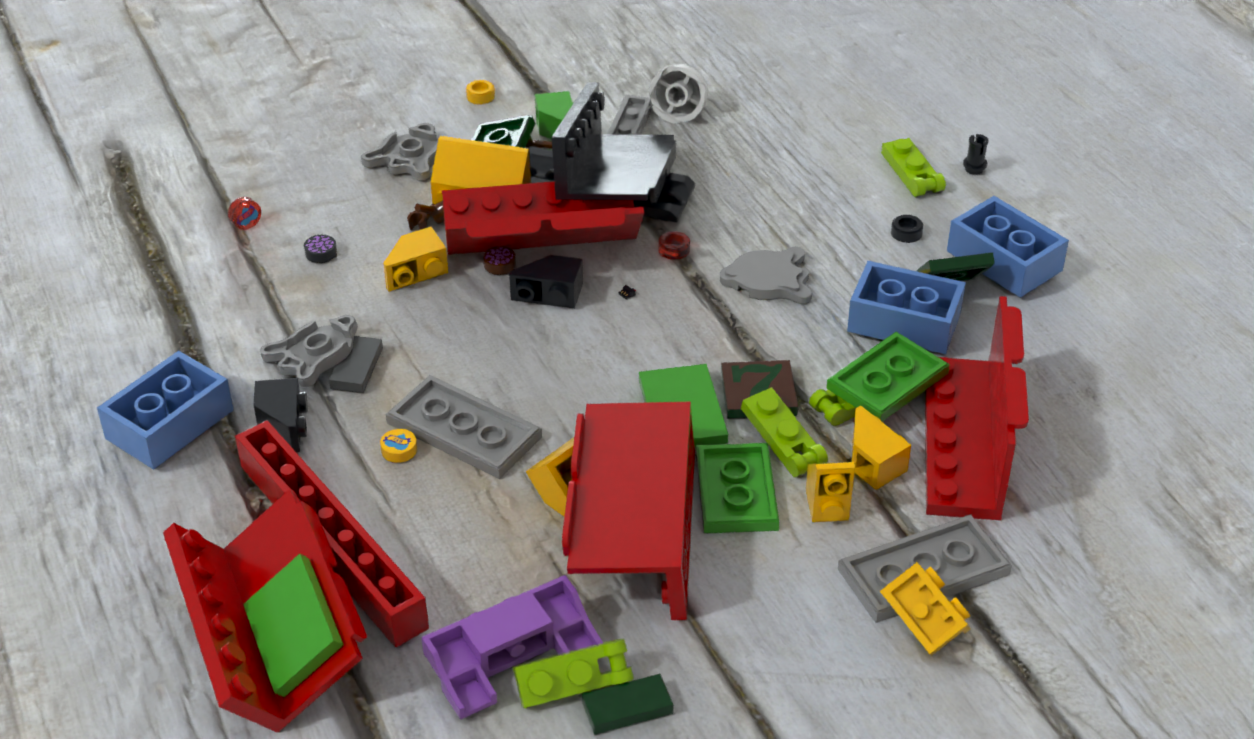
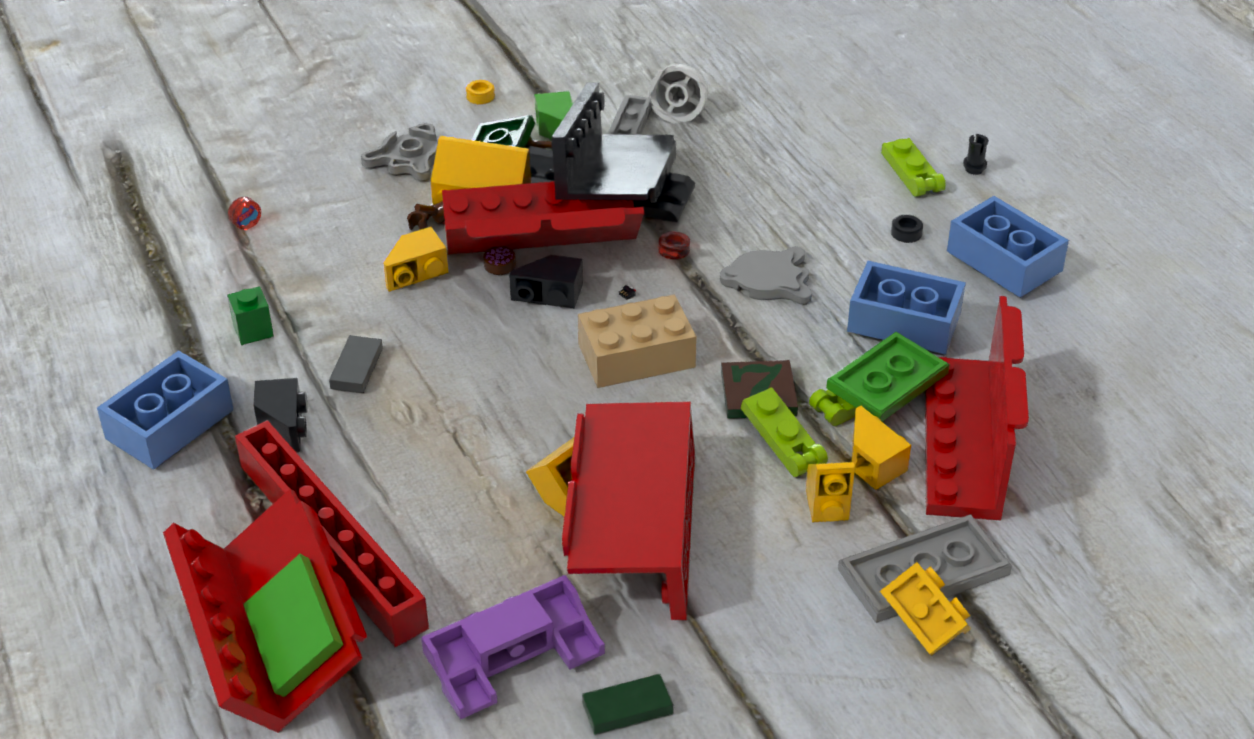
light grey tile [260,315,358,387] -> none
black tile [304,234,337,263] -> none
yellow tile [380,429,417,463] -> none
light grey tile [386,375,542,479] -> none
lime plate [513,639,634,708] -> none
bright green tile [639,364,728,447] -> none
bright green tile [696,443,779,533] -> none
dark green tile [916,252,995,281] -> none
none -> green brick [227,286,274,345]
none -> tan brick [578,294,697,388]

